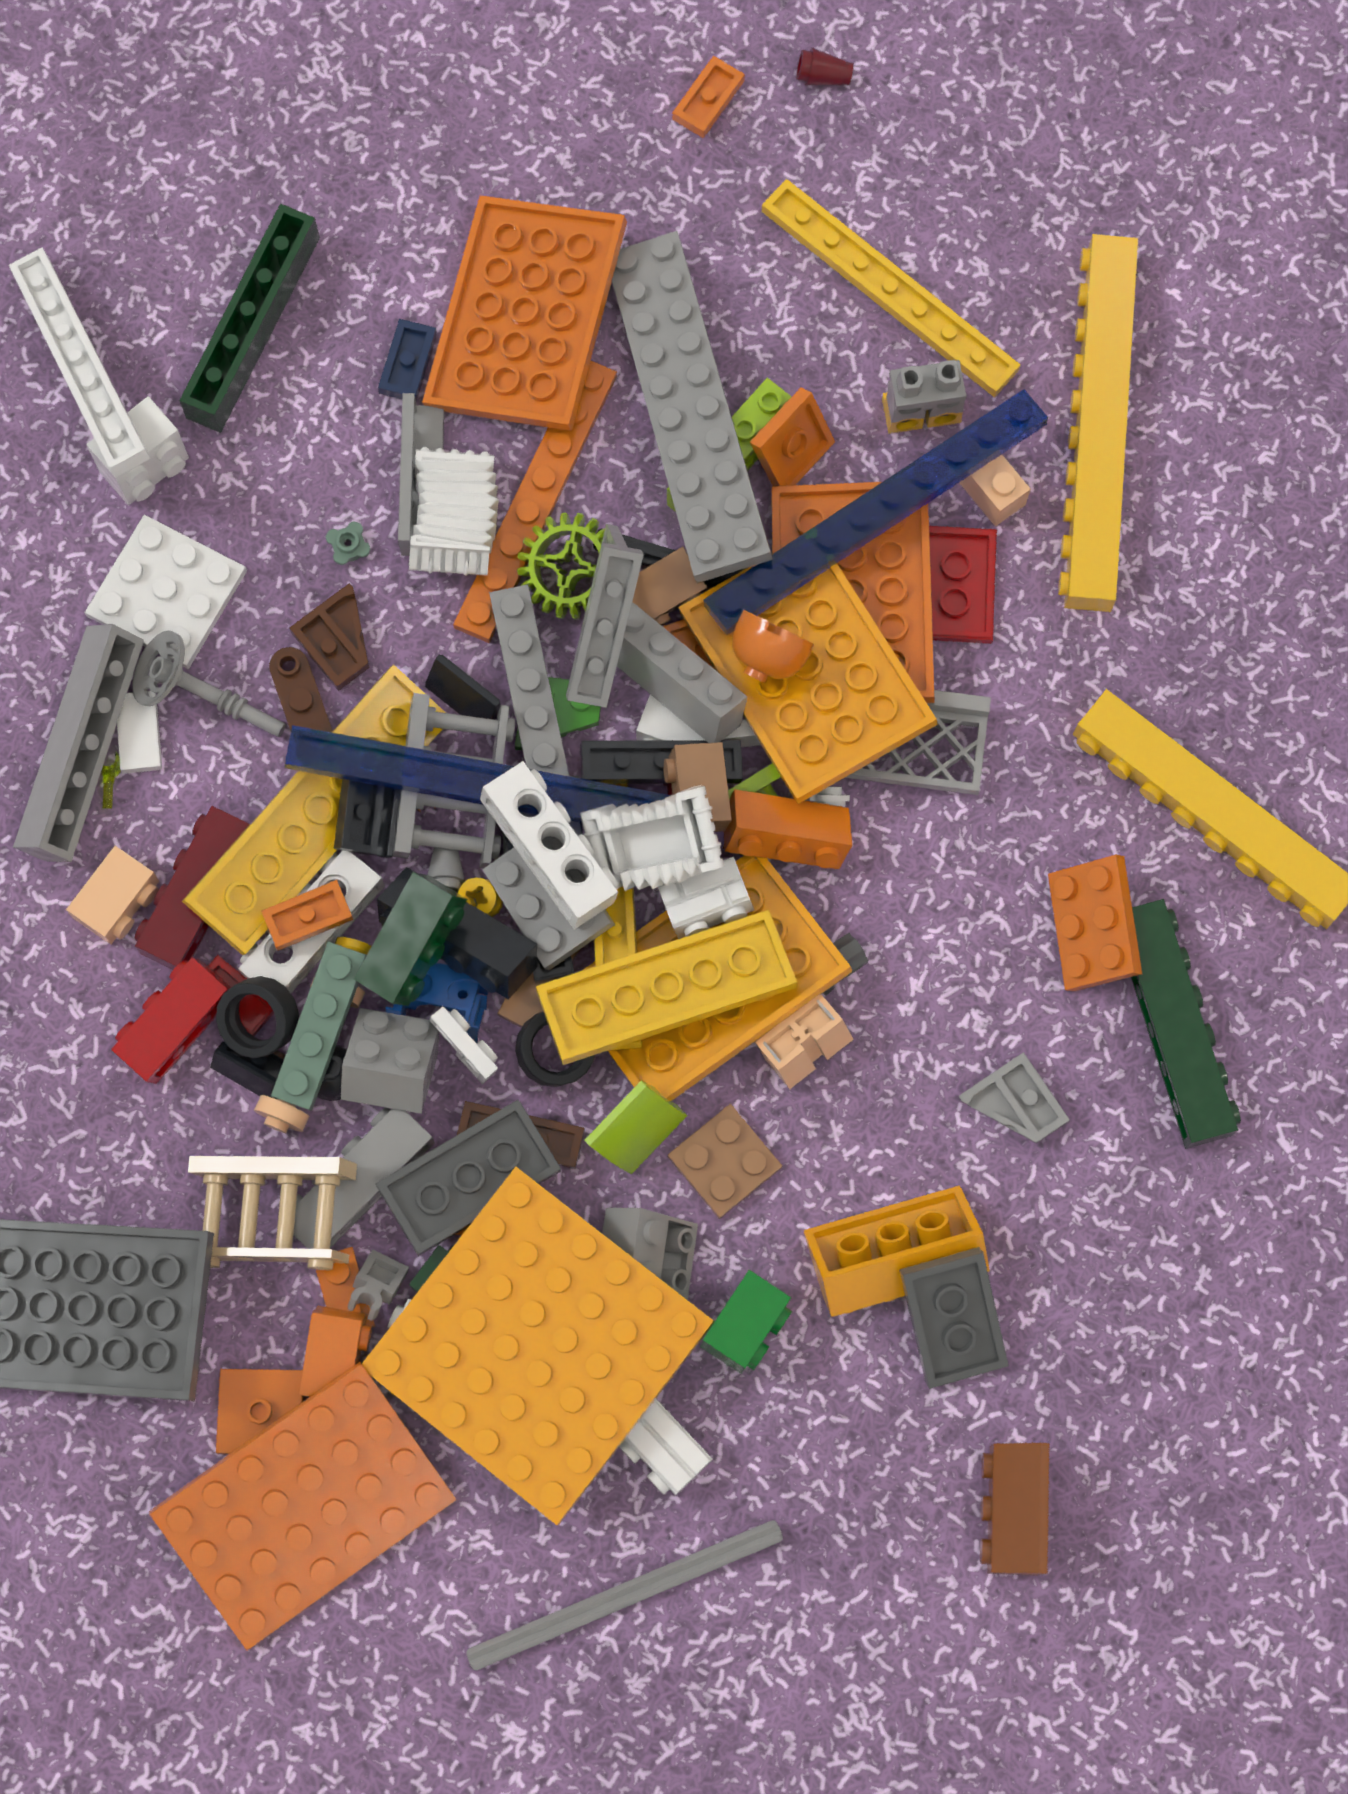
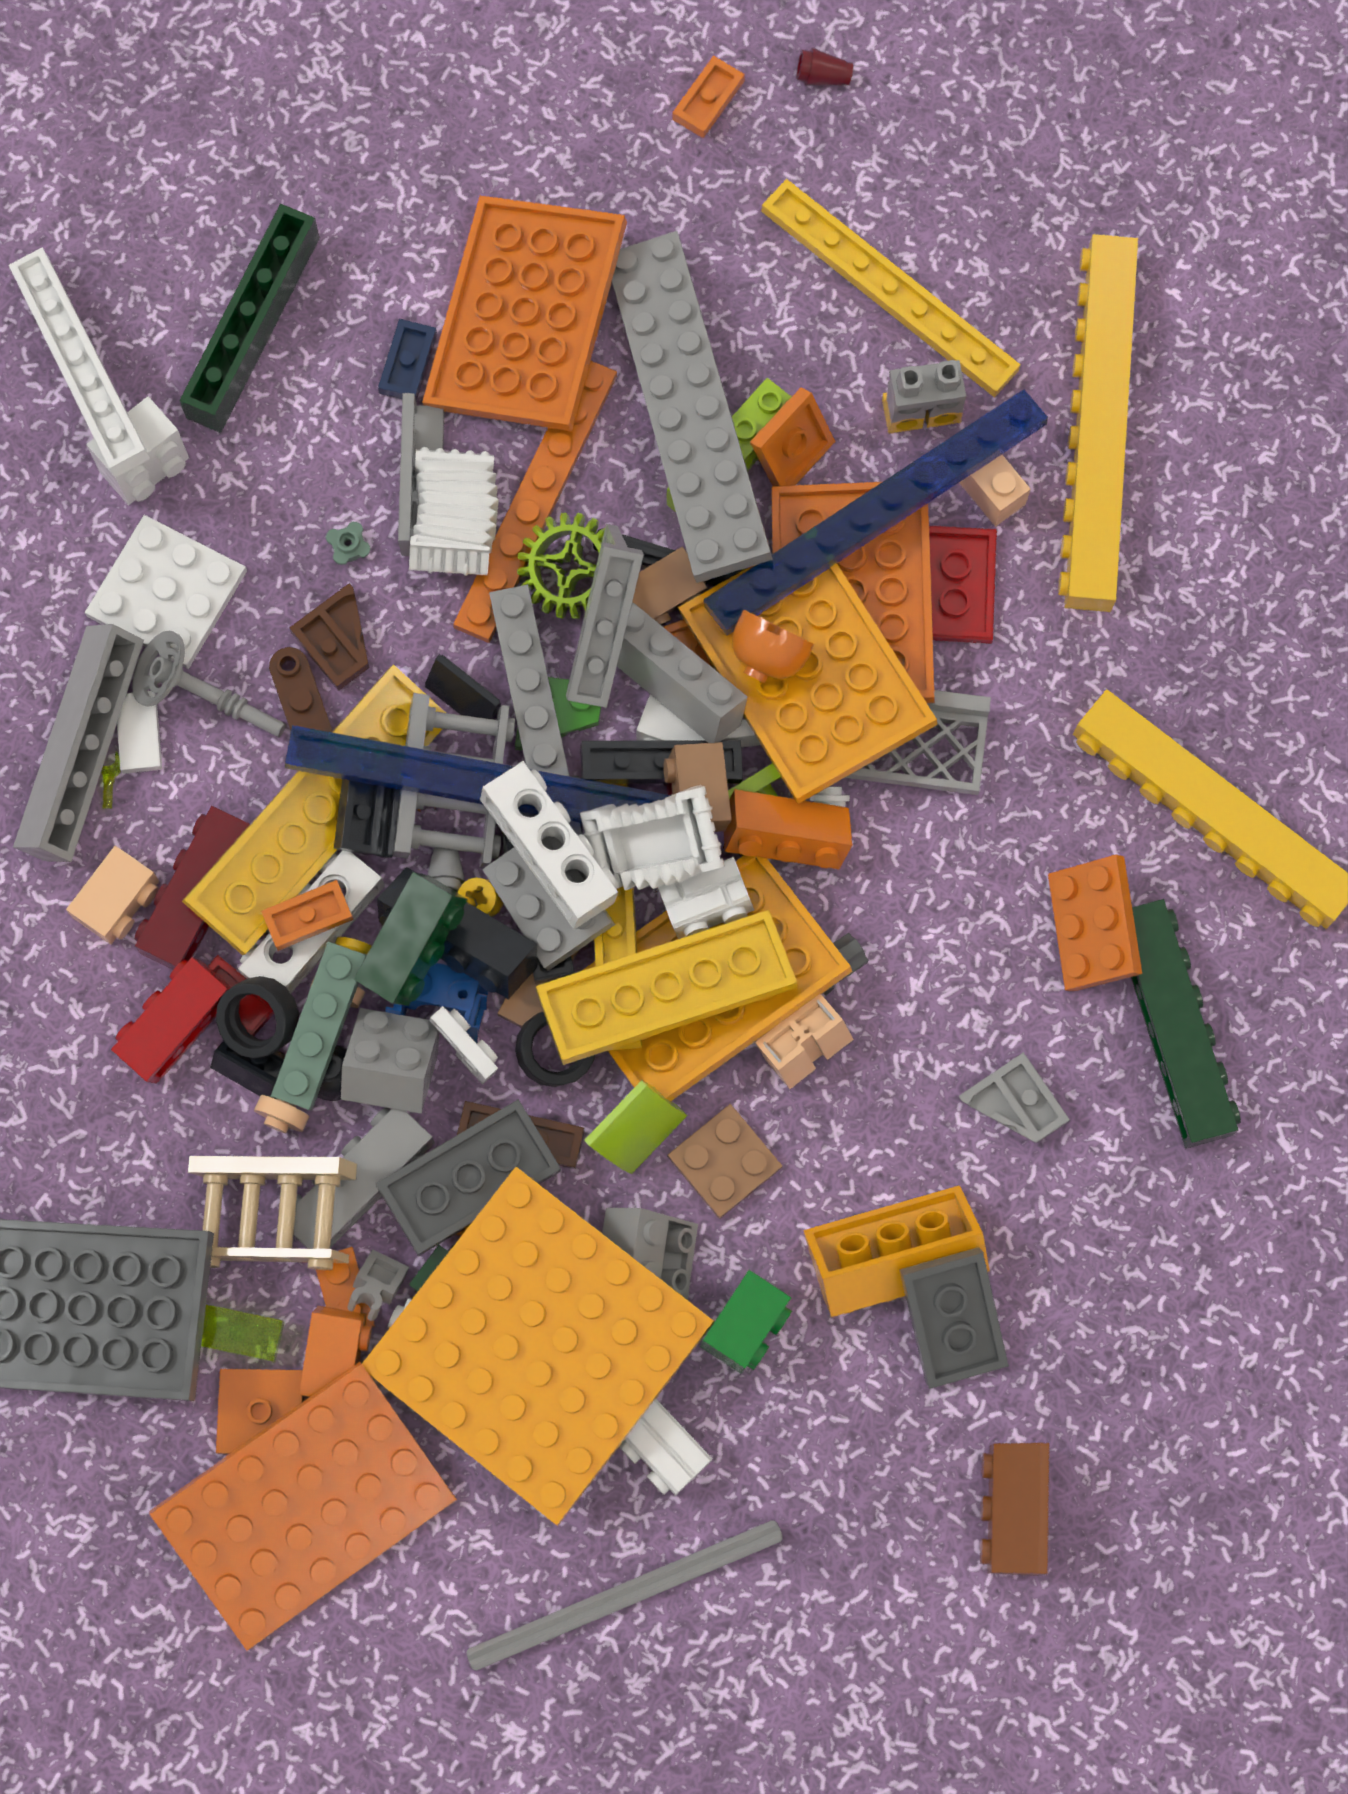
none -> clear neon green plate [201,1304,285,1363]

